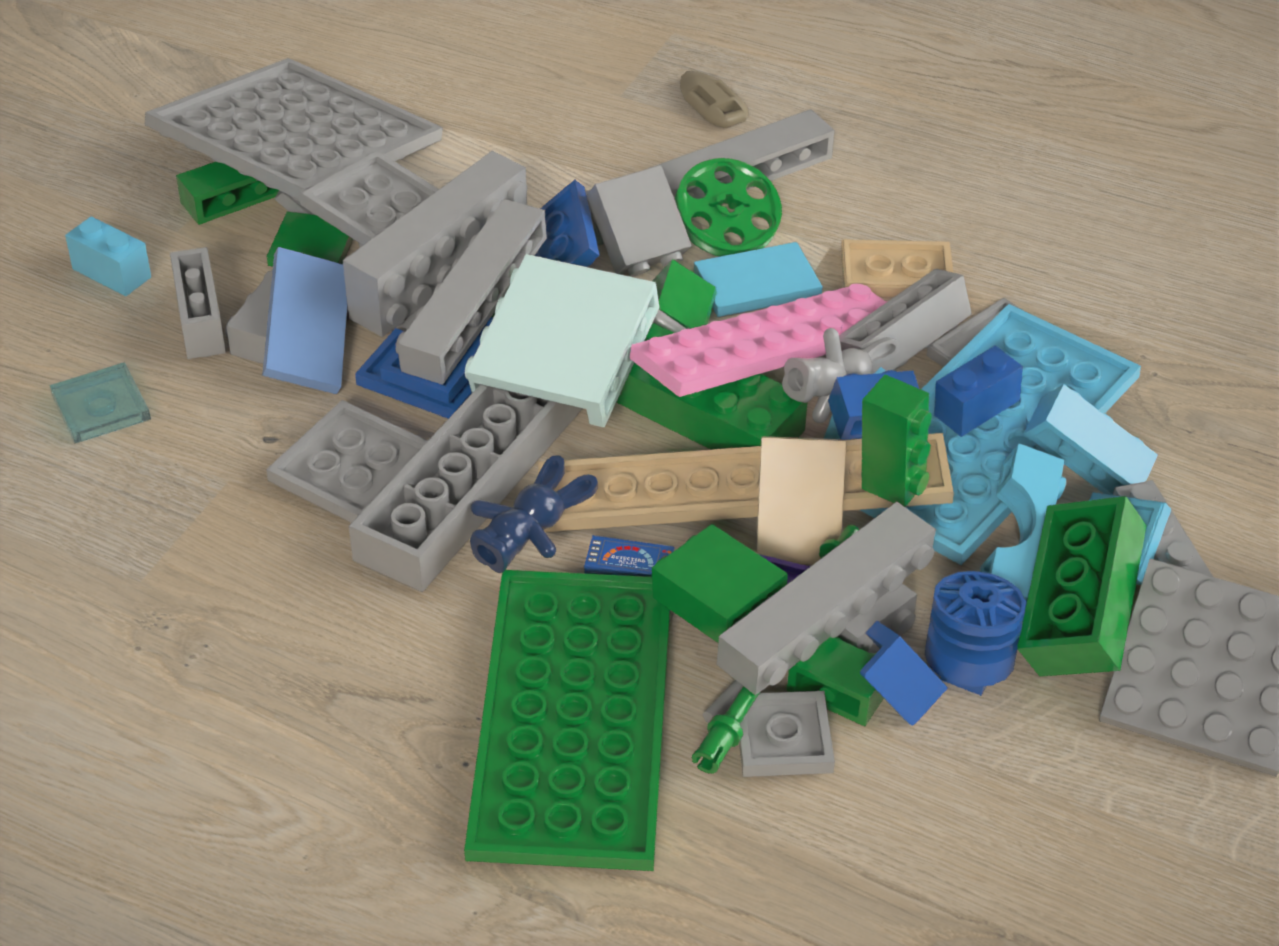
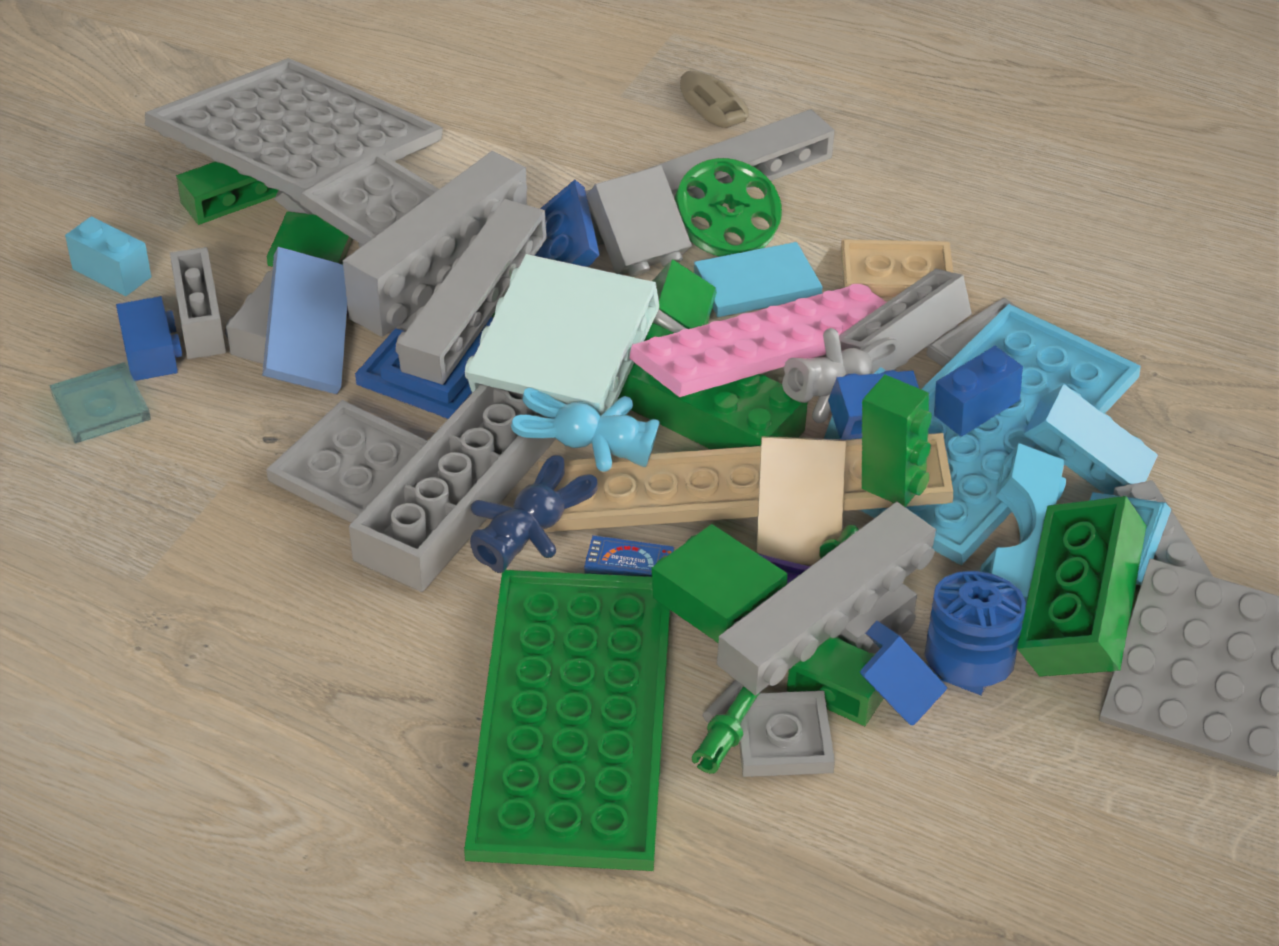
none -> blue brick [116,296,182,382]
none -> medium azure animal [511,388,660,472]

